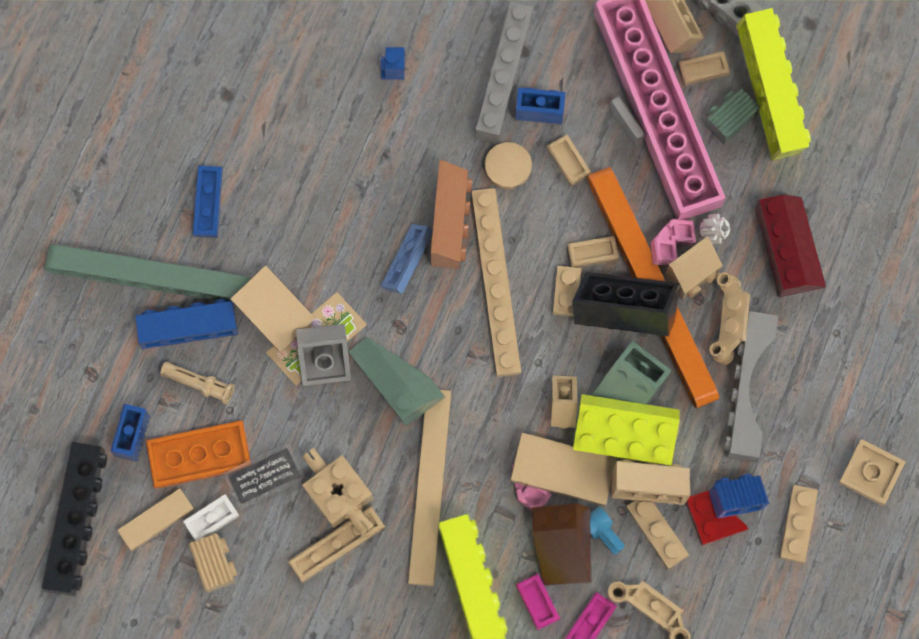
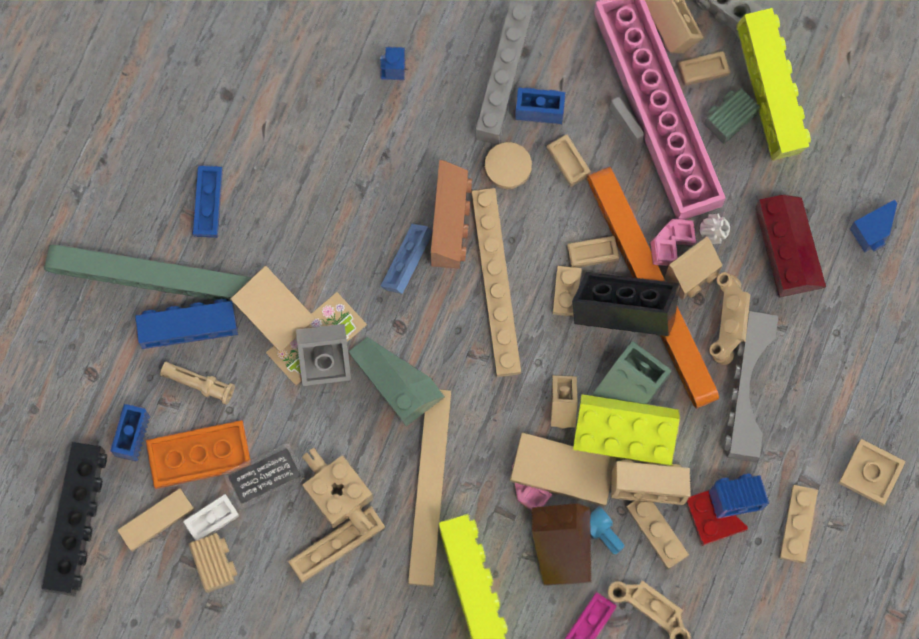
dark pink tile [515,574,560,631] -> none
none -> blue slope [850,200,897,253]

